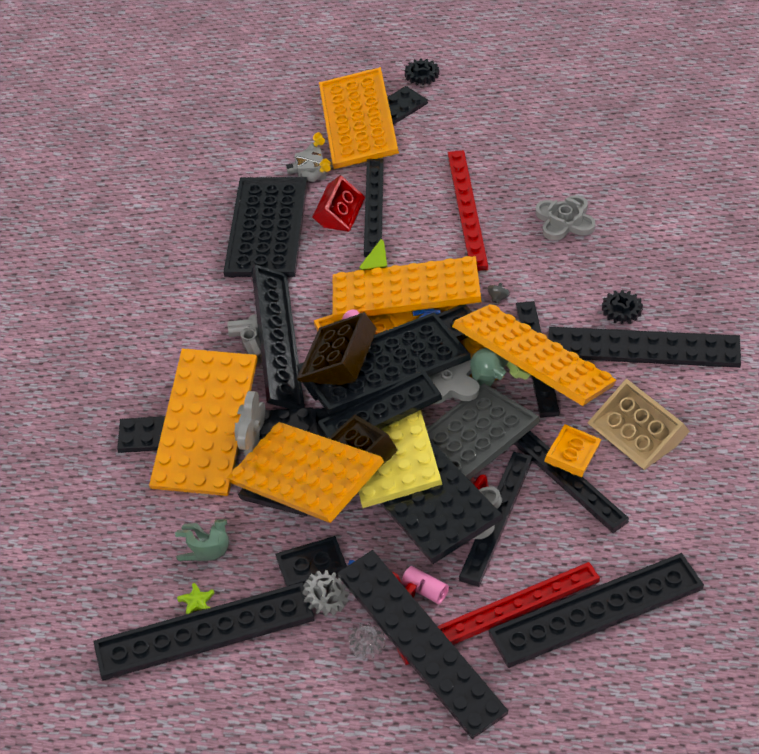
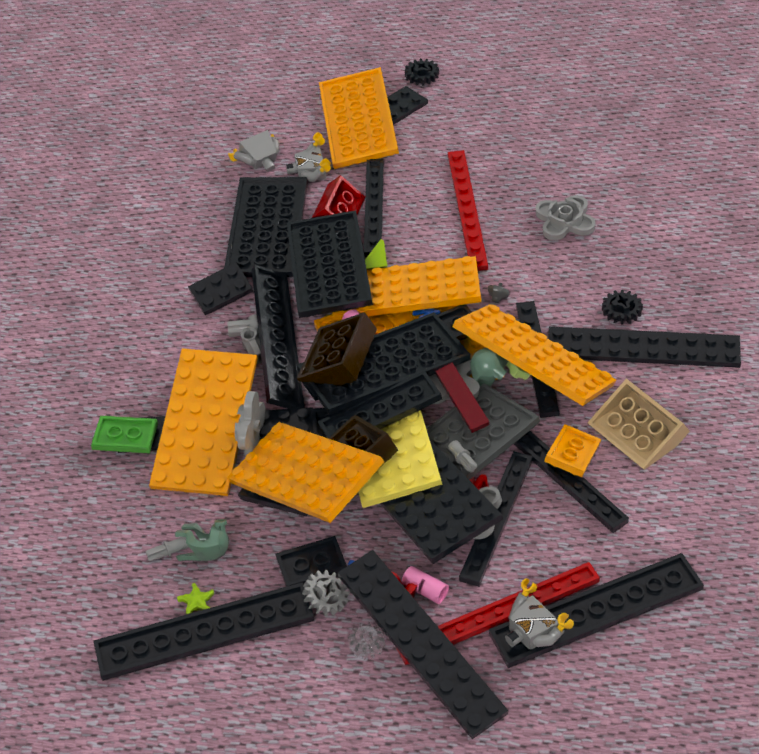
none -> bright green tile [91,416,158,453]
none -> light grey axle [146,537,188,562]
none -> black plate [188,262,253,315]
none -> light grey torso [228,130,279,172]
none -> black plate [287,210,373,318]
none -> dark red tile [436,362,490,433]
none -> light grey axle [448,440,477,473]
none -> light grey torso [505,578,574,649]

